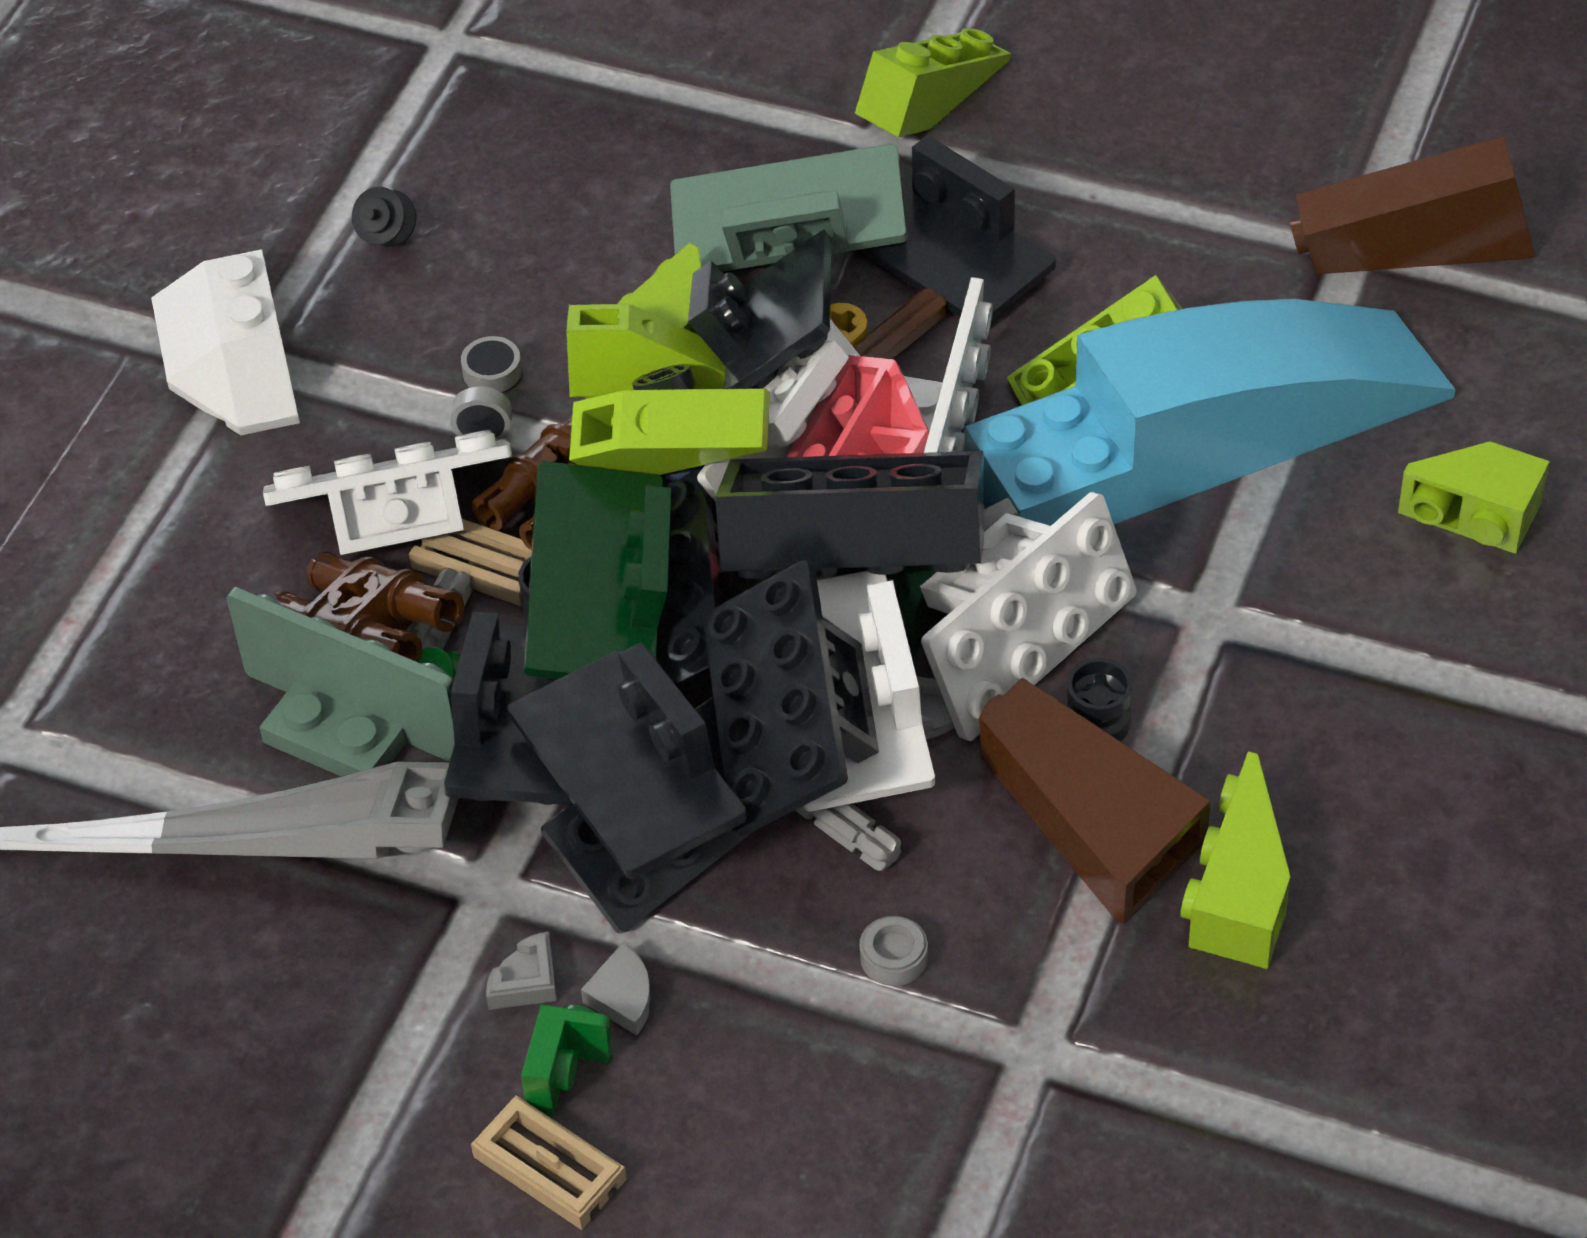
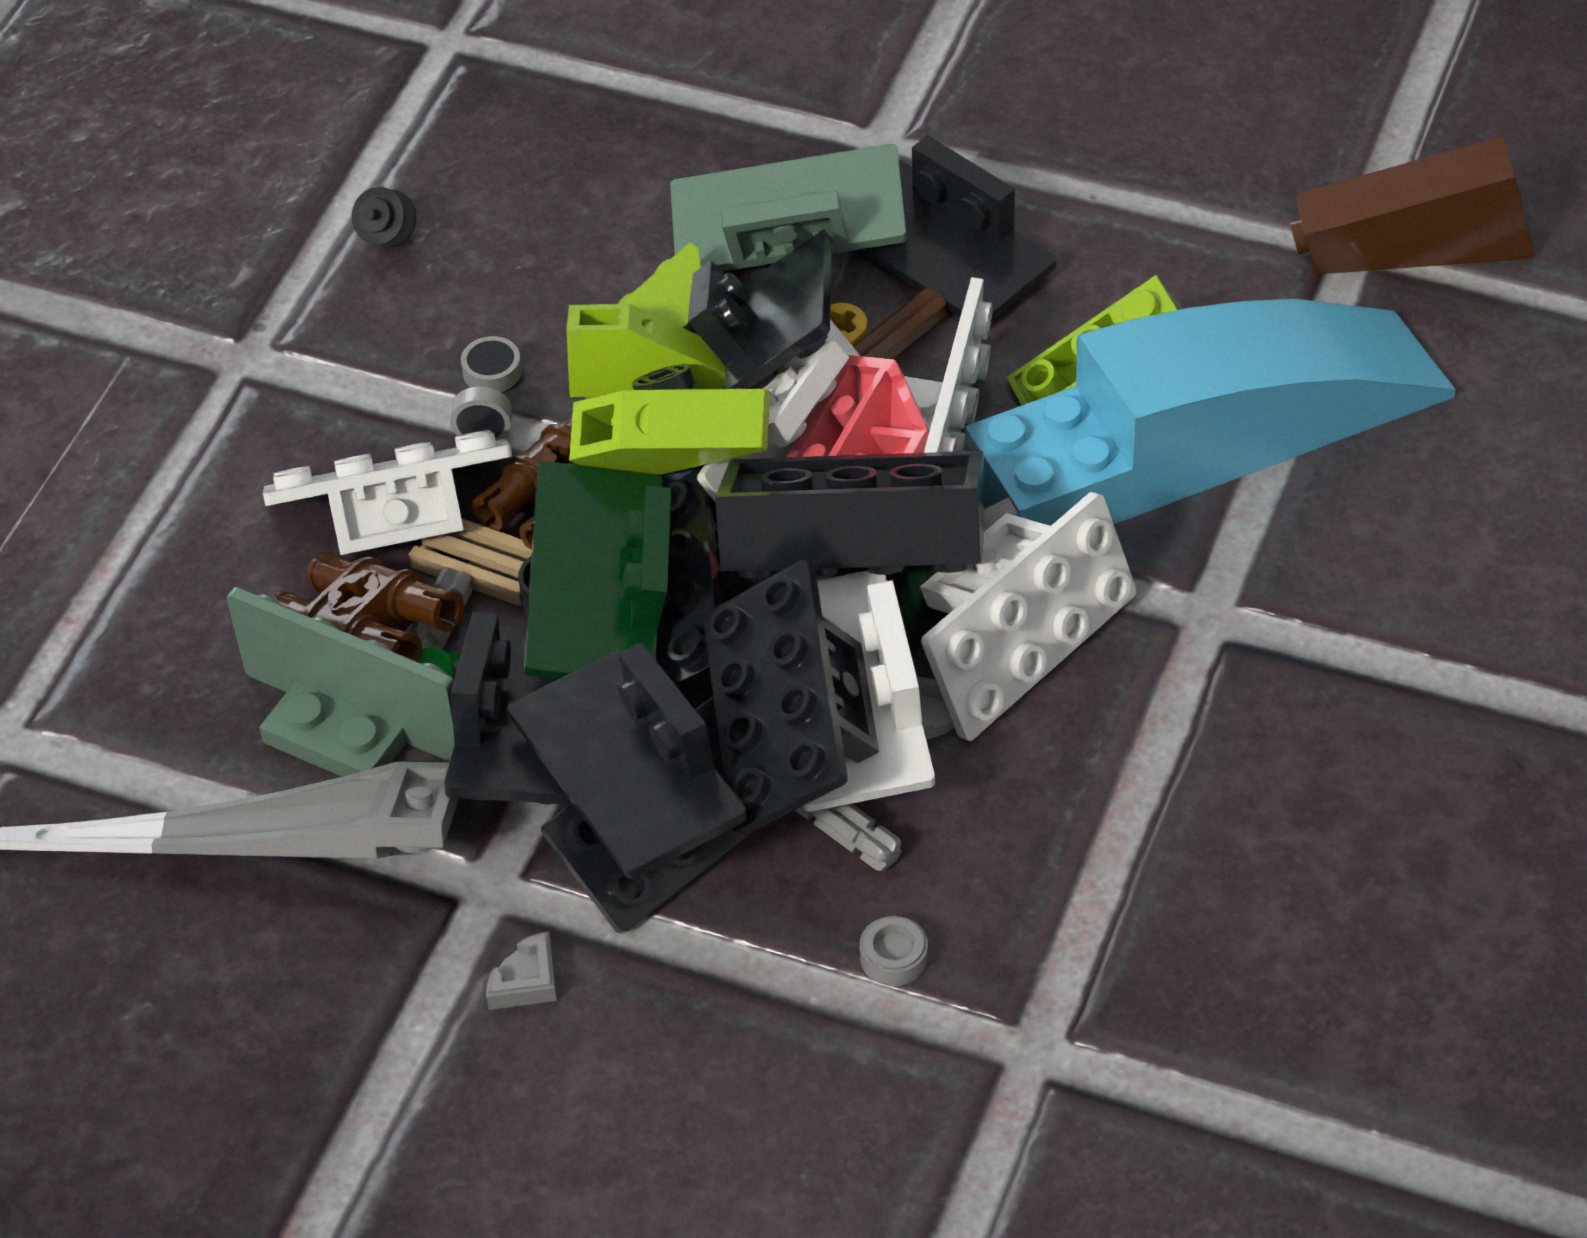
white wedge [151,249,300,435] -> none
tan tile [471,1095,627,1230] -> none
green bracket [521,1004,613,1116] -> none
light grey tile [581,943,650,1036] -> none
lime slope [855,28,1011,137] -> none
reddish brown slope [979,677,1210,924] -> none
black wheel [1066,658,1133,742] -> none
lime slope [1180,751,1290,969] -> none
lime slope [1398,441,1550,554] -> none

